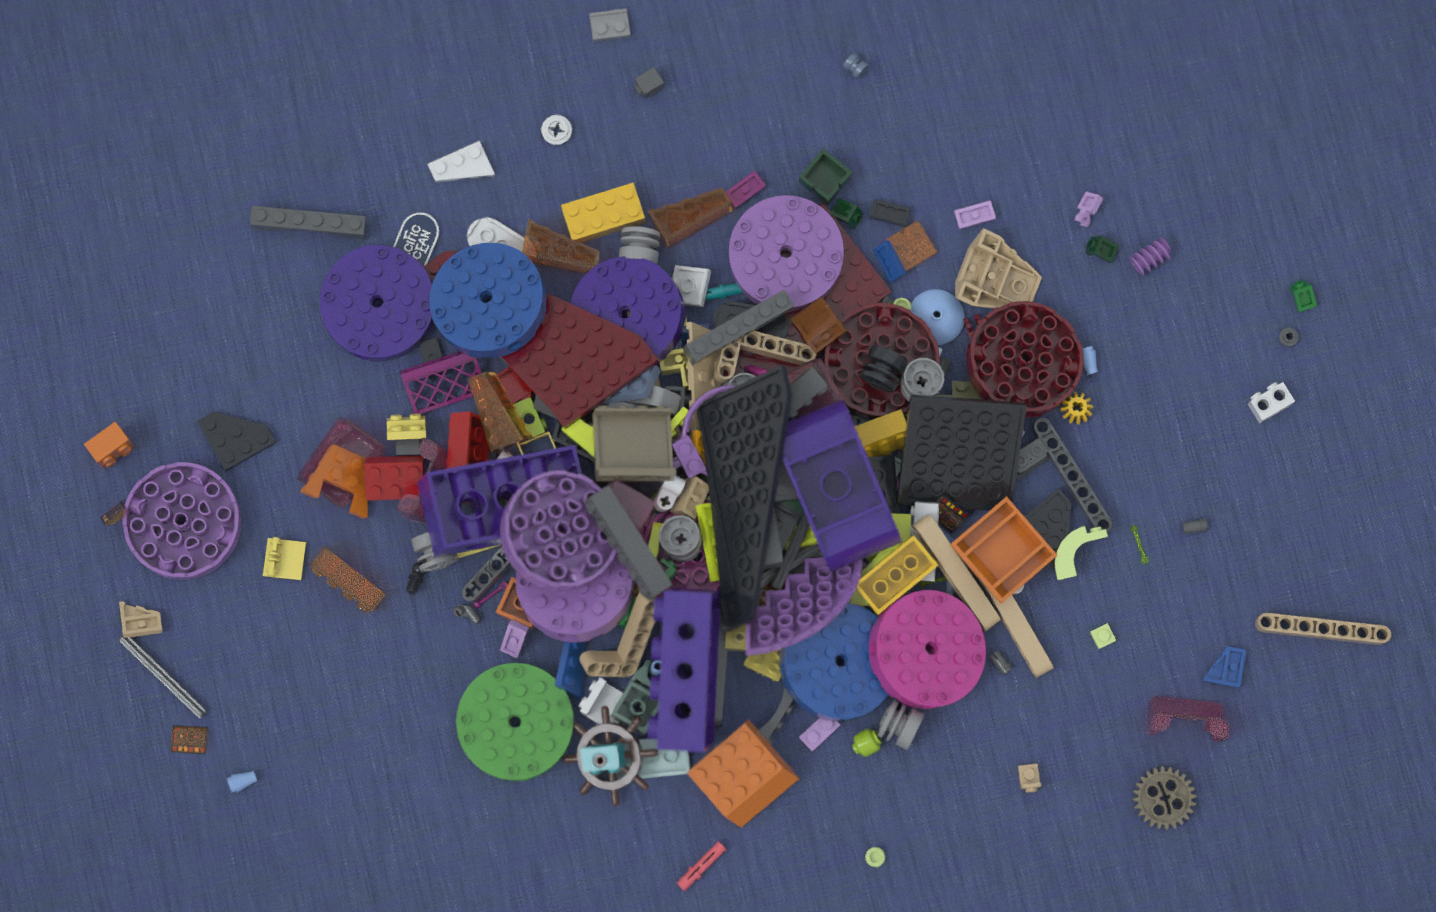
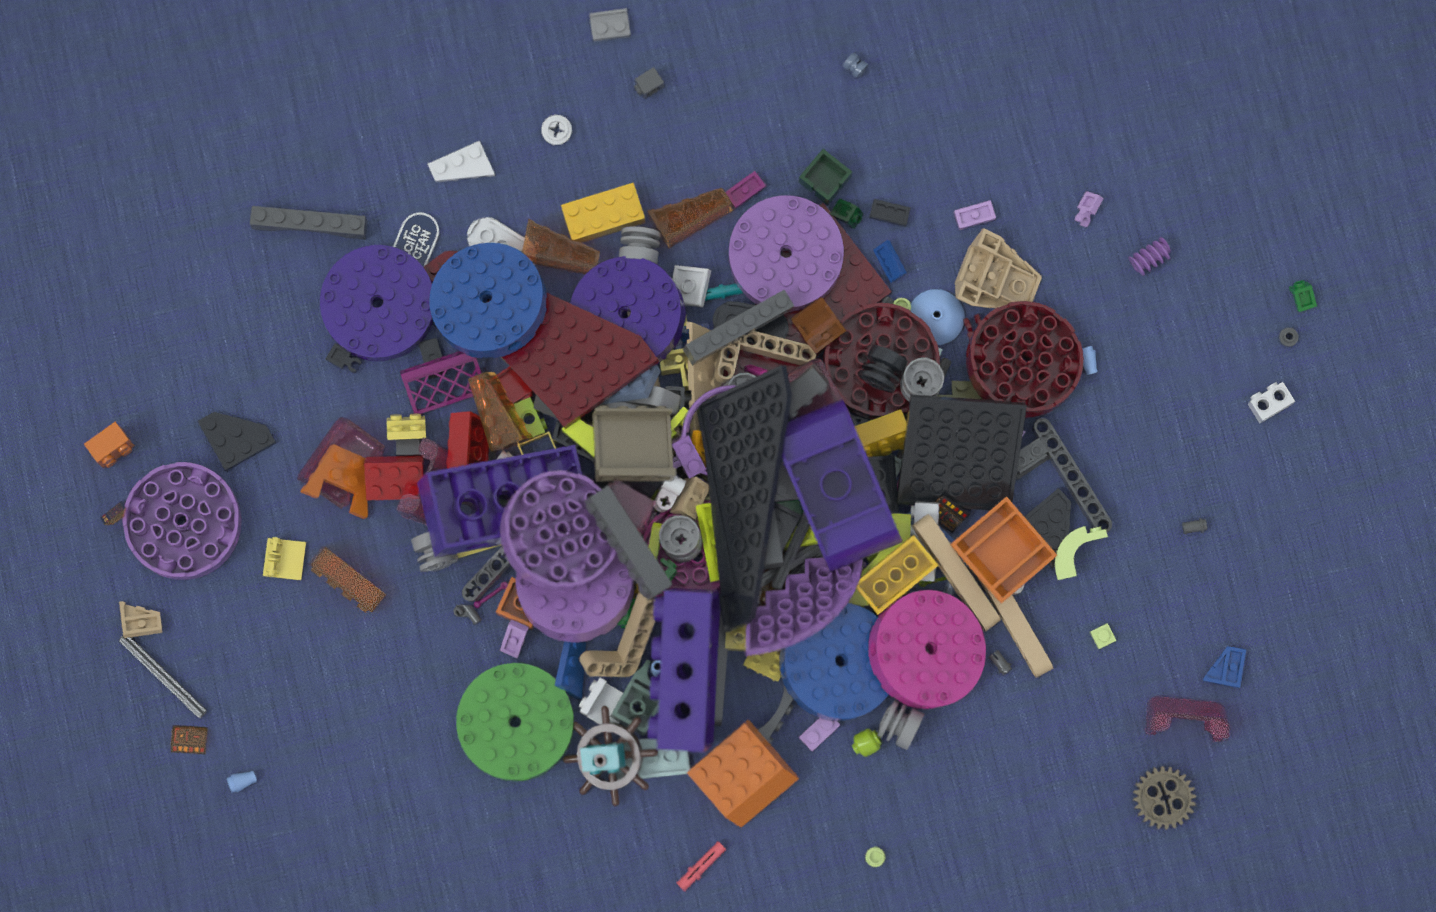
black axle [406,562,427,595] -> none
clear orange tile [885,220,938,272] -> none
tan bracket [1018,764,1041,793] -> none
yellow gear [1060,392,1093,425] -> none
dark green bracket [1085,236,1119,263] -> none
clear neon green hinge [1130,525,1149,564] -> none
tan beam [1255,613,1391,645] -> none
none -> black plate [326,343,362,373]

